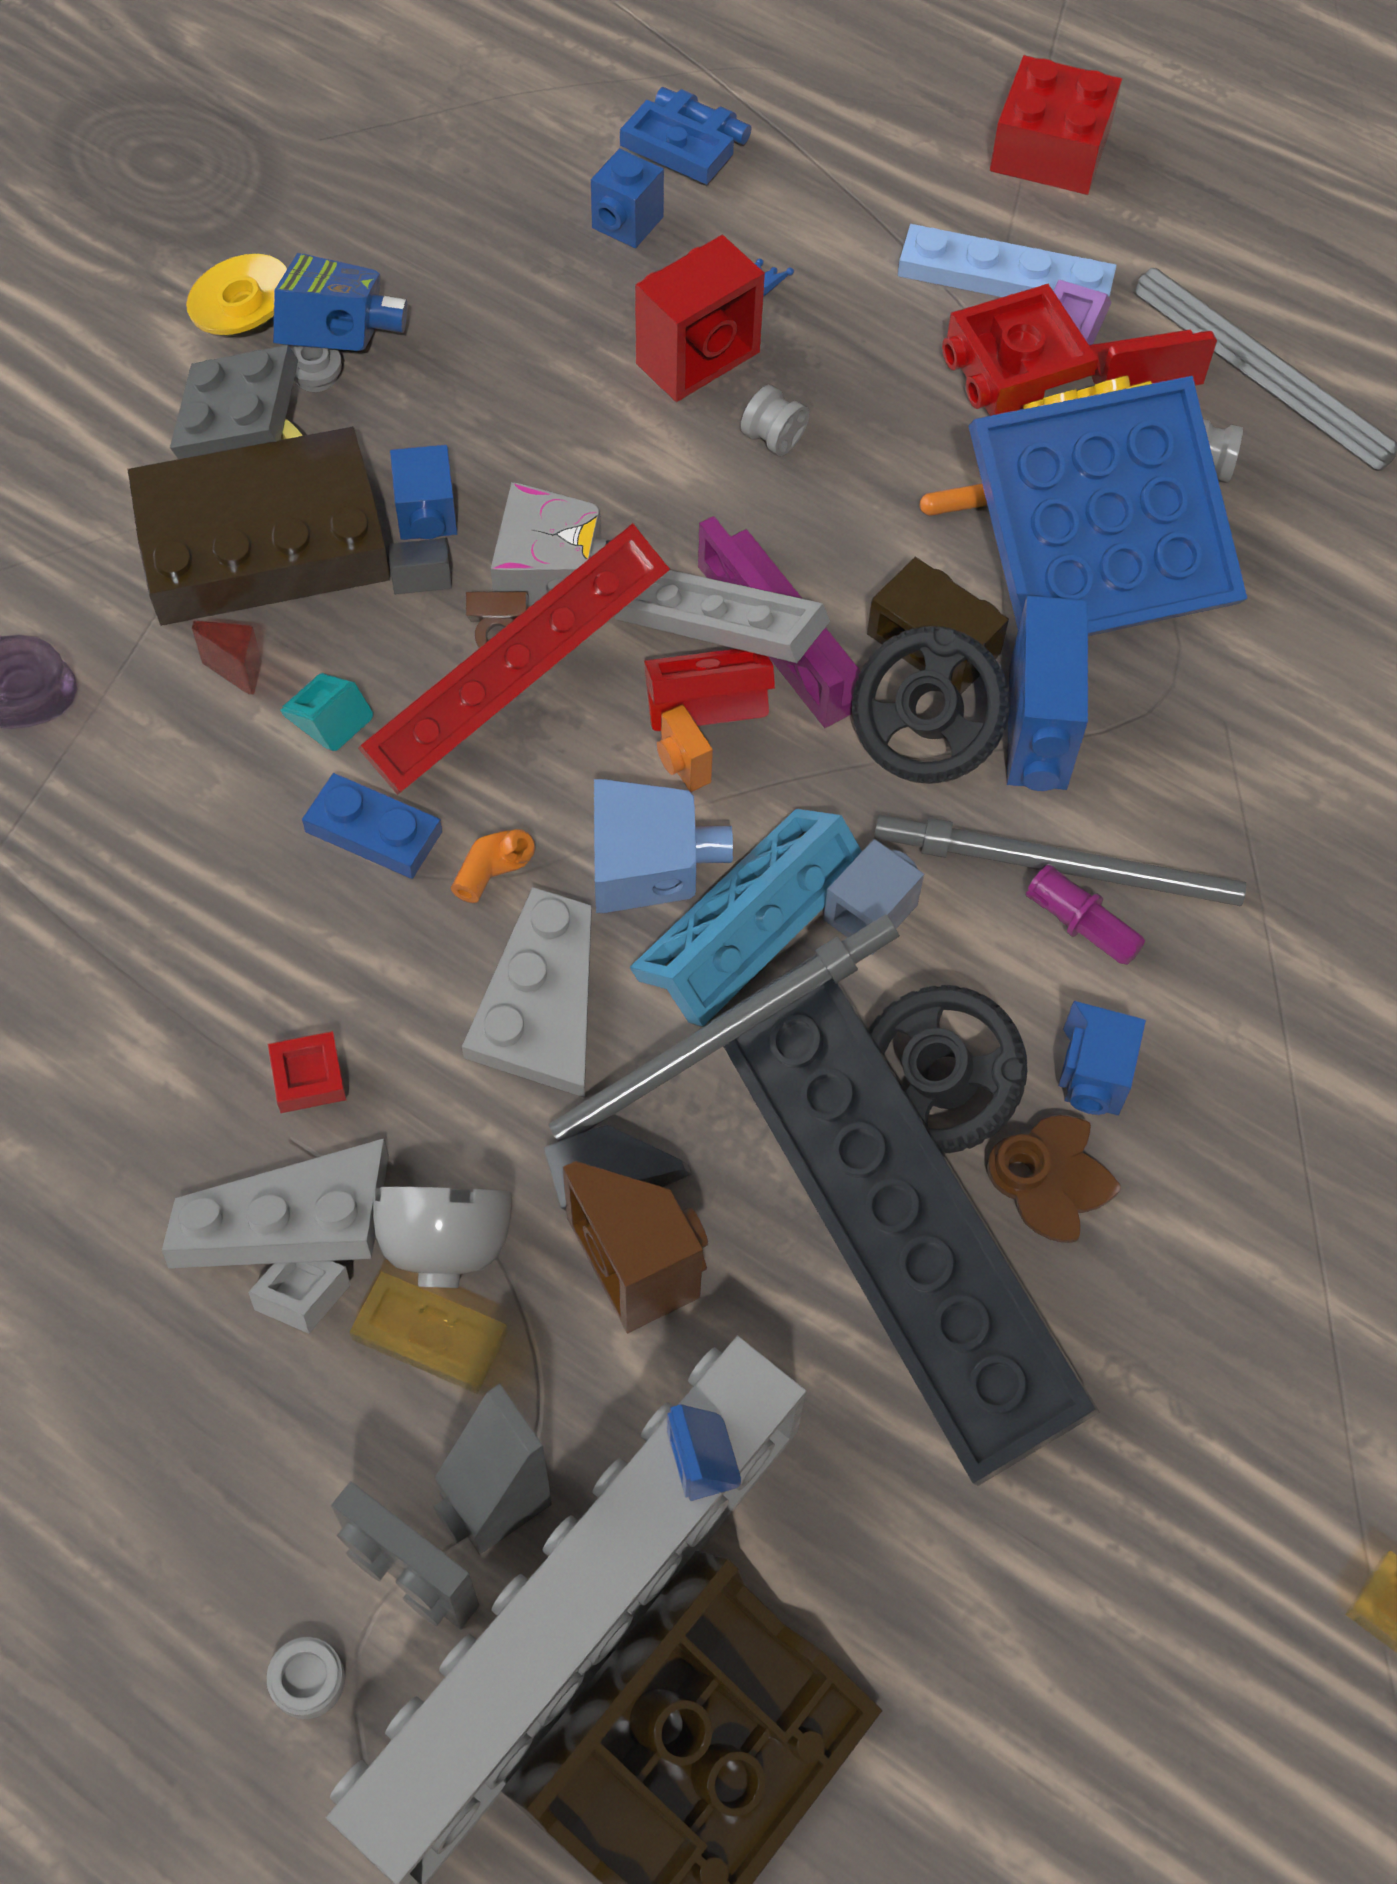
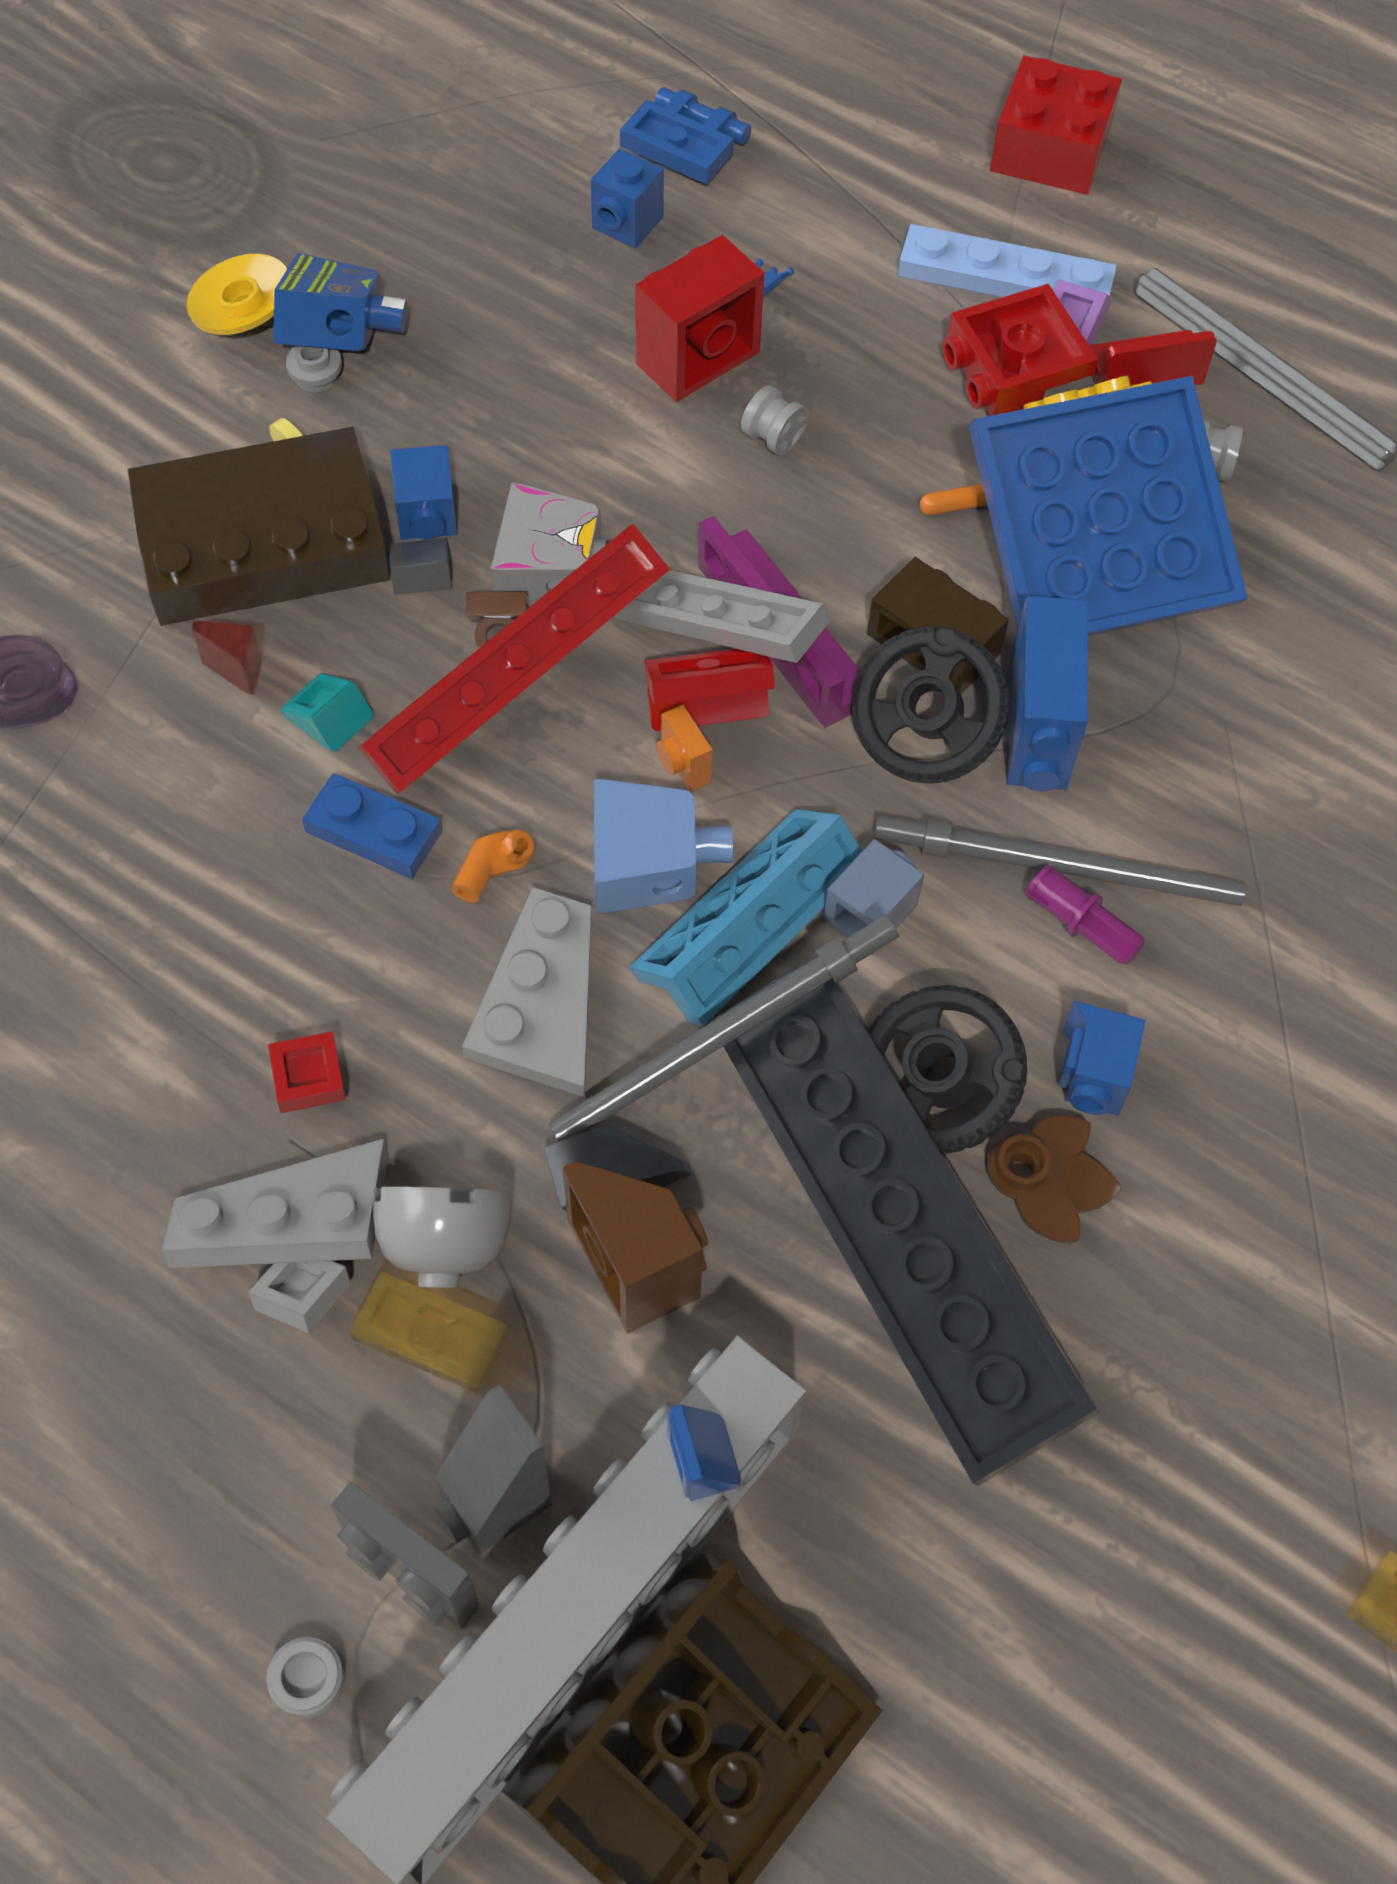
dark grey plate [170,345,298,459] -> none

